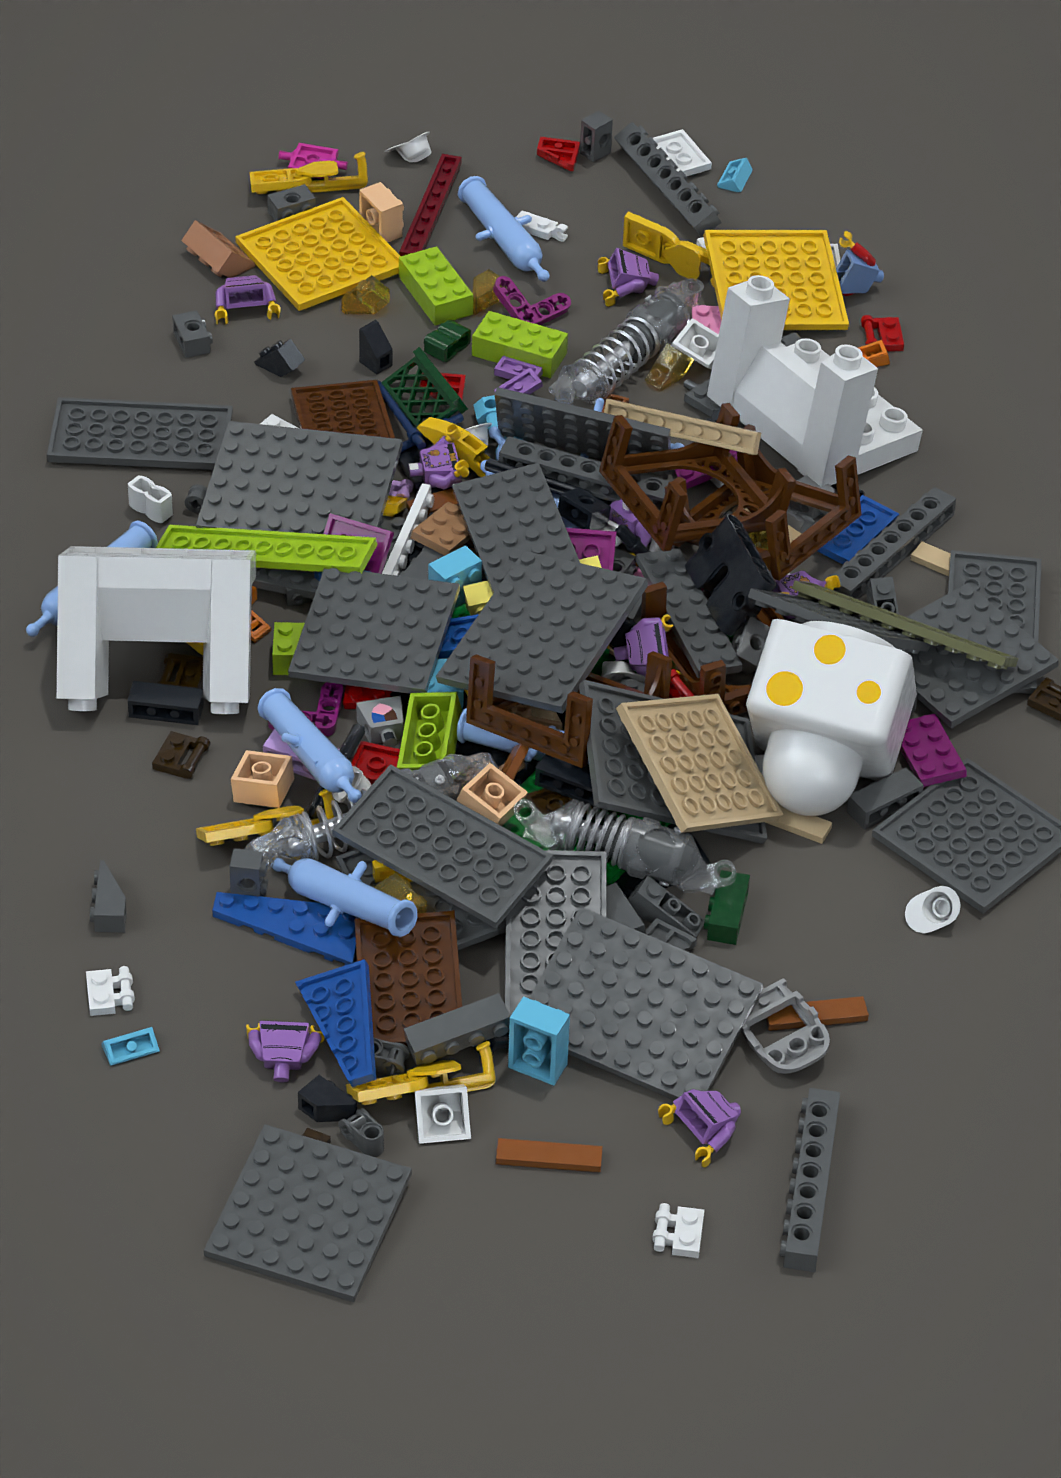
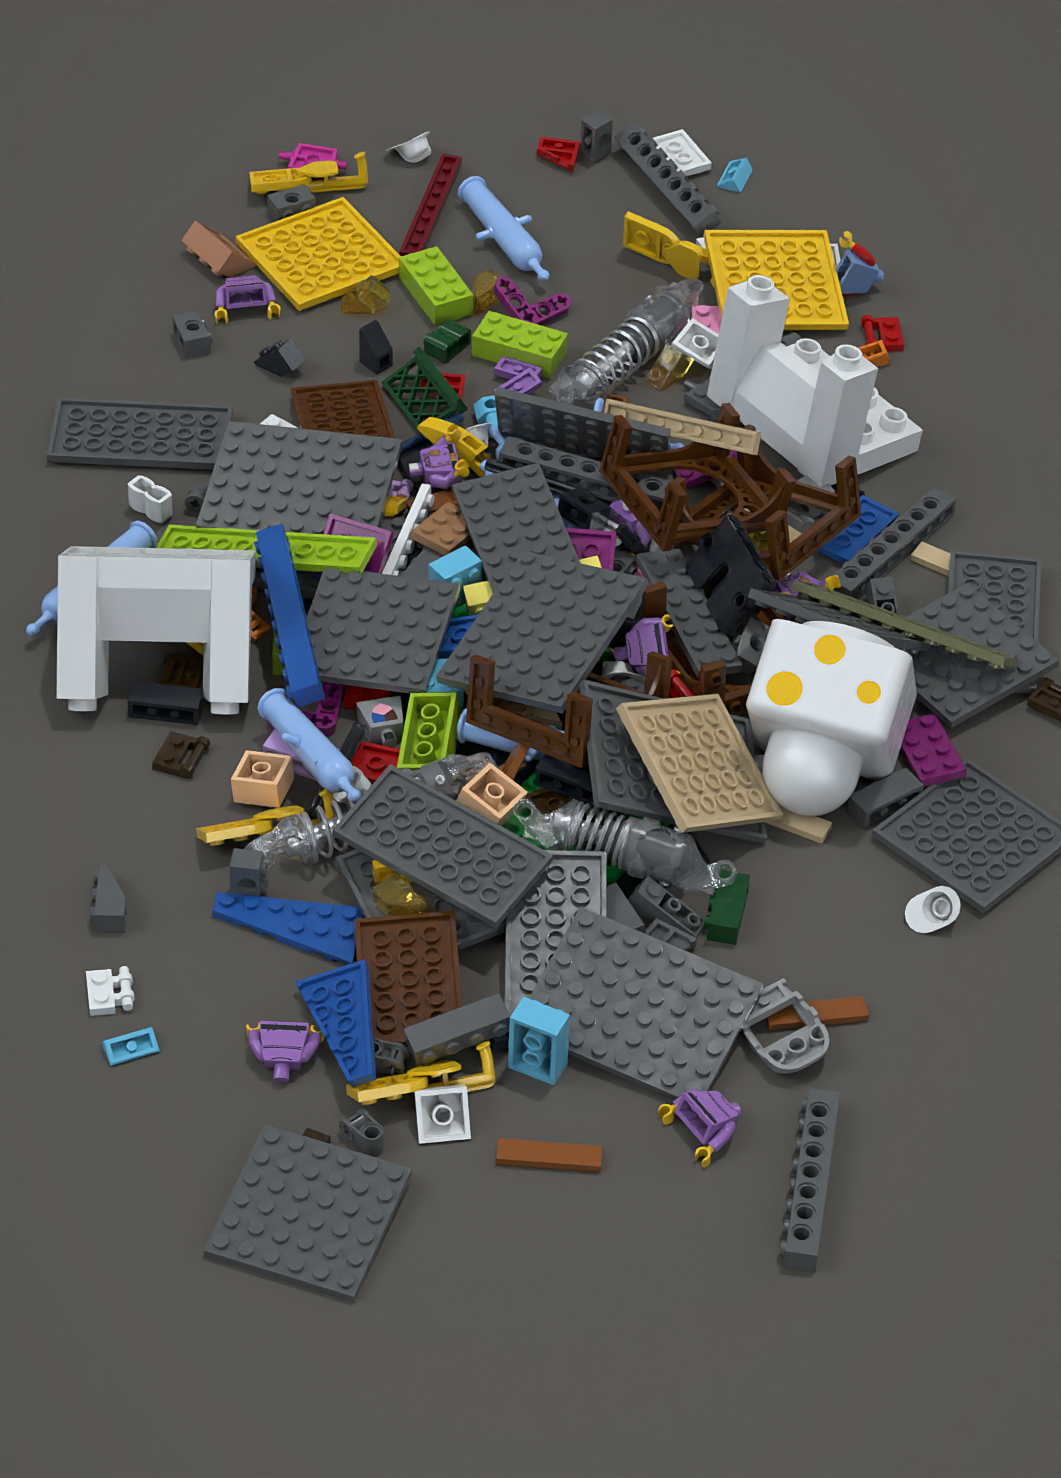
light blue piece [272,858,417,937] -> none
black slope [298,1075,357,1122] -> none
light nougat brick [359,182,404,242] -> none
dark blue bar [378,381,426,450] -> none
white plate [516,211,568,242] -> none
medium lavender torso [597,248,659,307] -> none
white plate [652,1203,704,1258] -> none
none -> blue brick [254,523,325,708]

